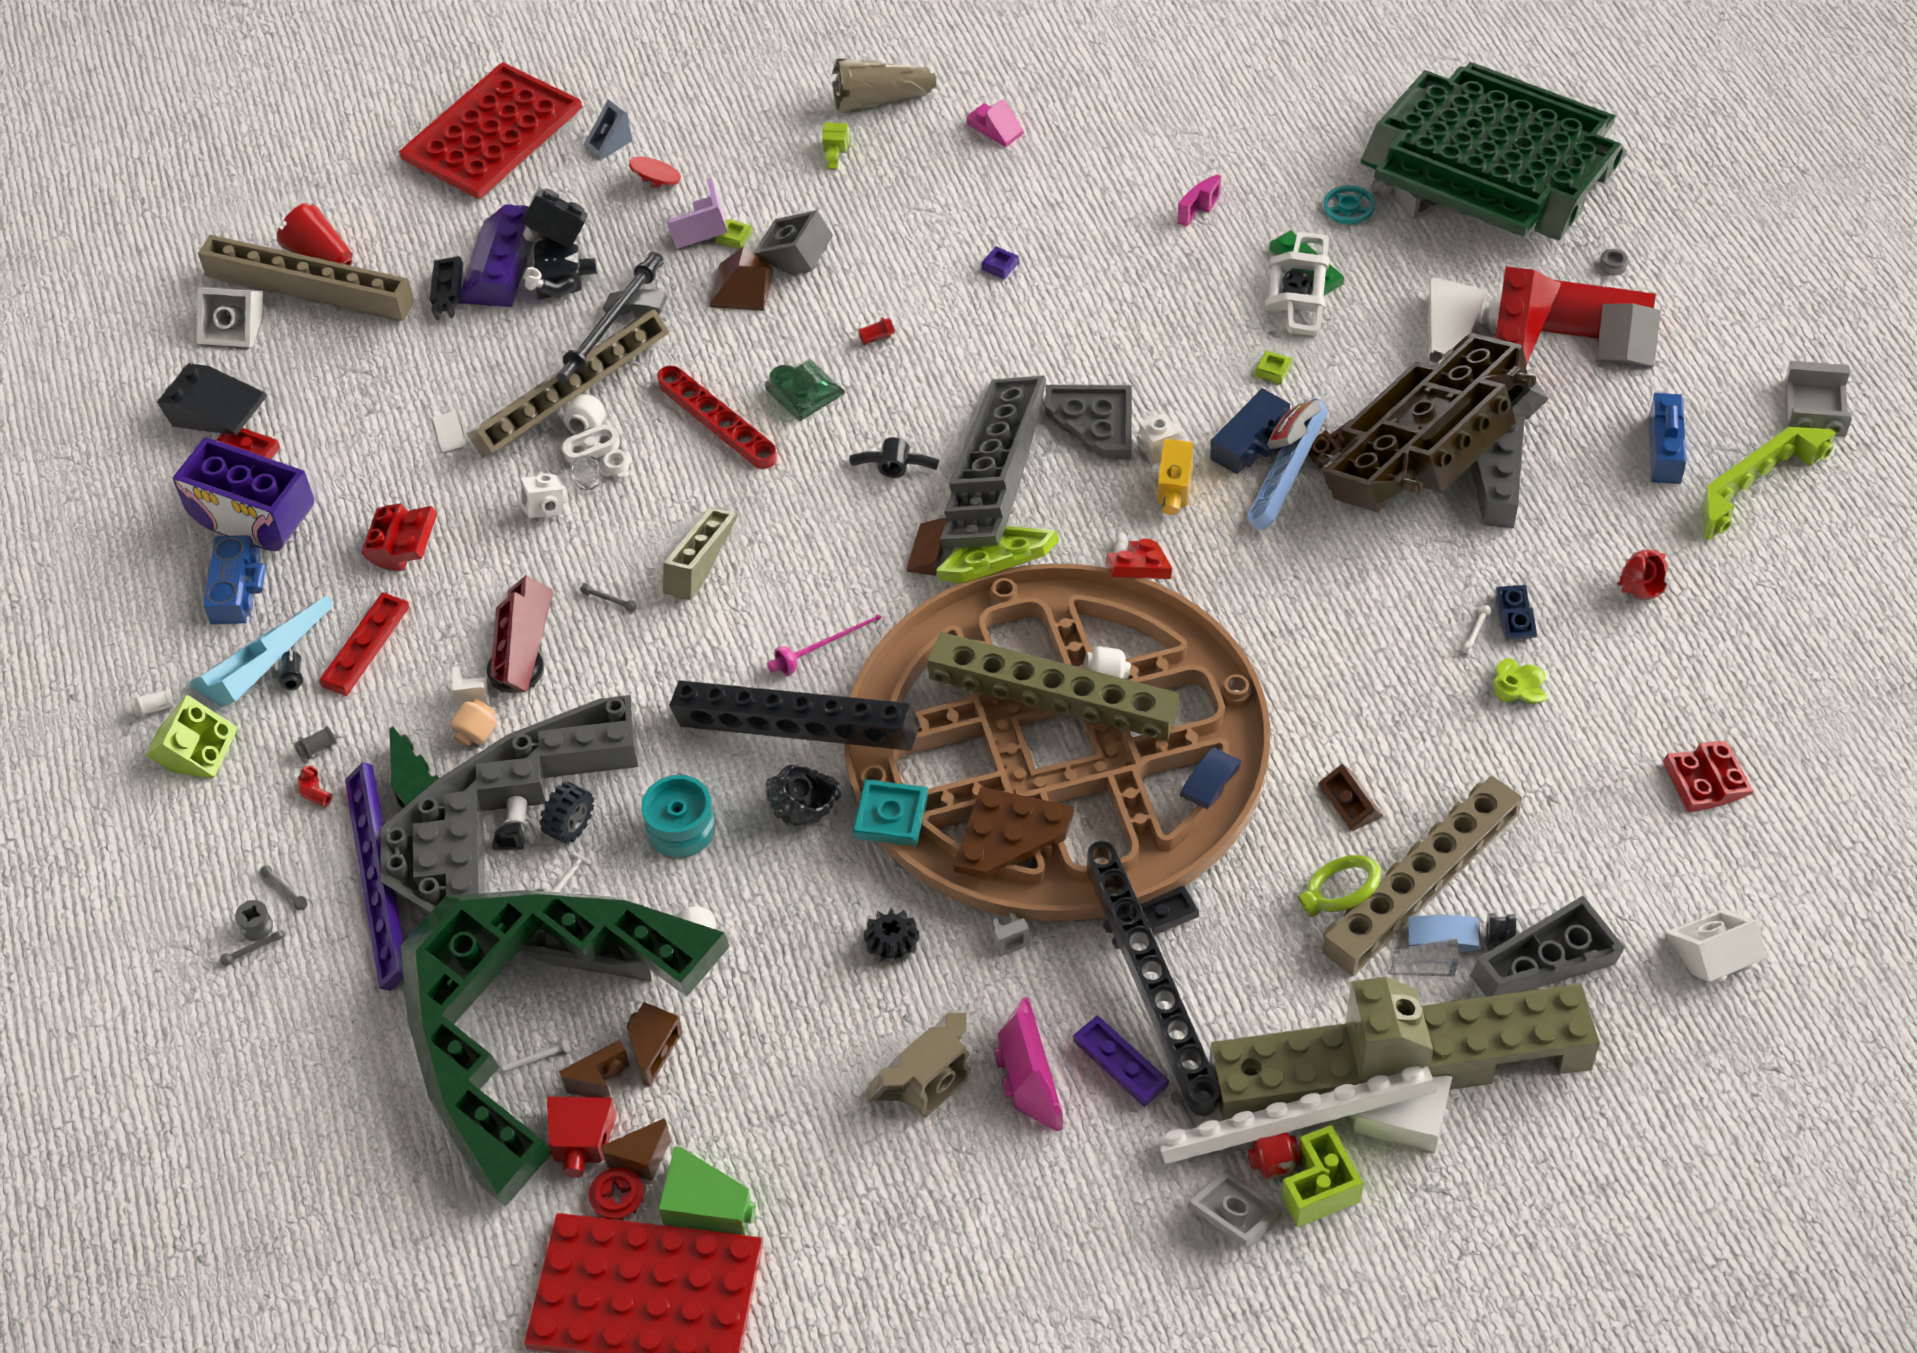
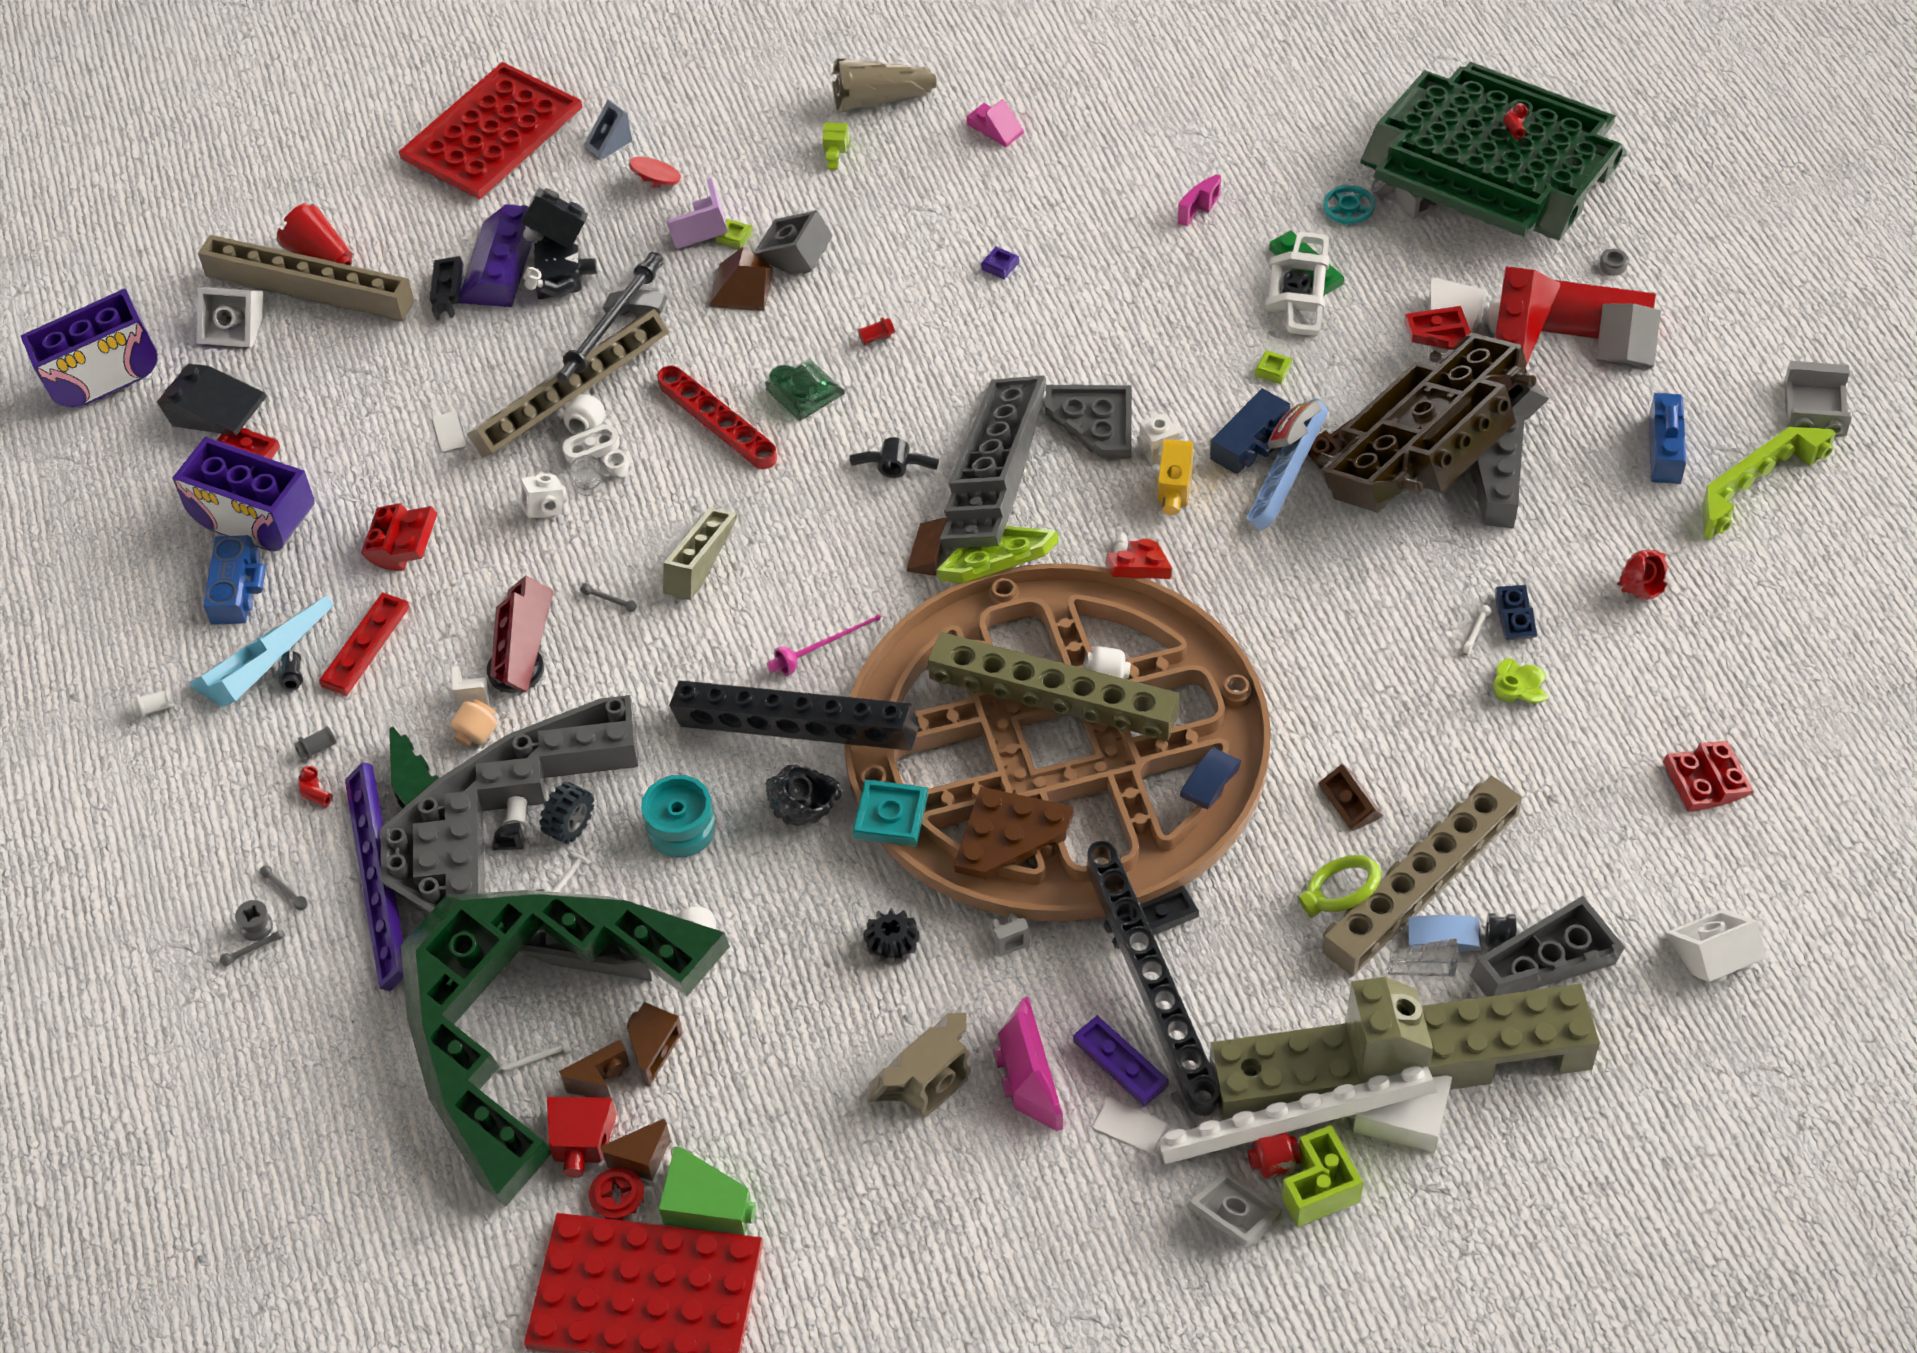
lime slope [145,695,238,779] -> none
none -> dark purple brick [20,288,158,407]
none -> white sticker [1092,1097,1167,1154]
none -> red wing [1404,306,1471,350]
none -> red arm [1504,103,1528,139]

